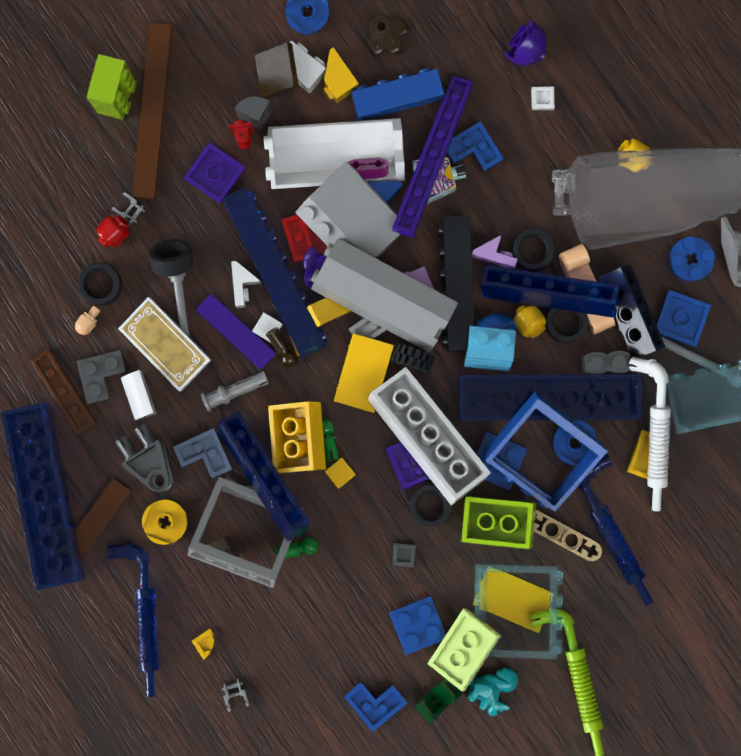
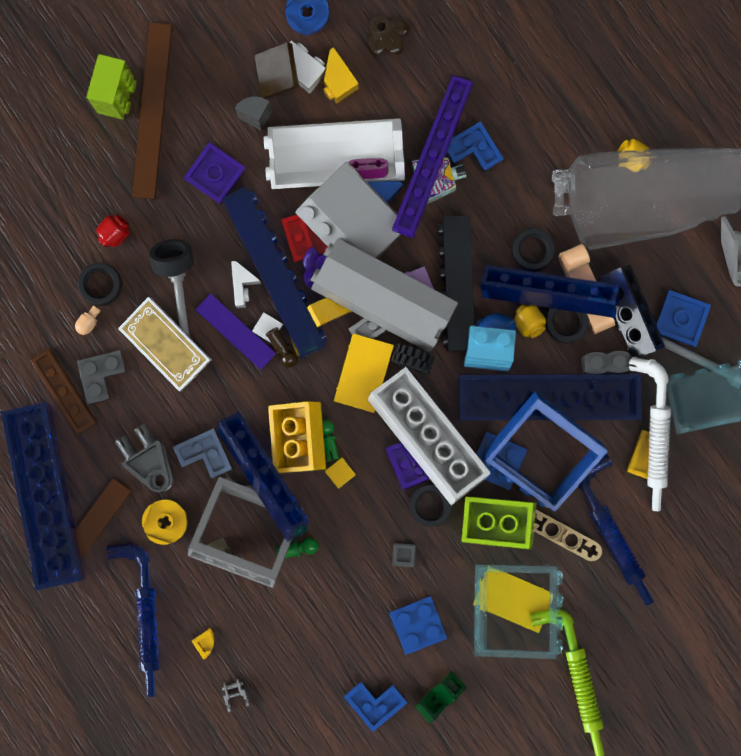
light grey piece [112,192,145,223] -> none
white brick [121,370,157,421] -> none
light grey pin [200,371,269,412] -> none
red hinge [229,120,255,150] -> none
blue brick [351,68,444,121] -> none
yellowish green tile [427,608,502,692] -> none
teal animal [467,667,518,716] -> none
lavender slope [471,235,517,270] -> none
dark purple cylinder [504,20,547,66] -> none
white tile [531,87,554,110] -> none
blue plate [552,421,597,465] -> none
blue plate [669,236,715,282] -> none

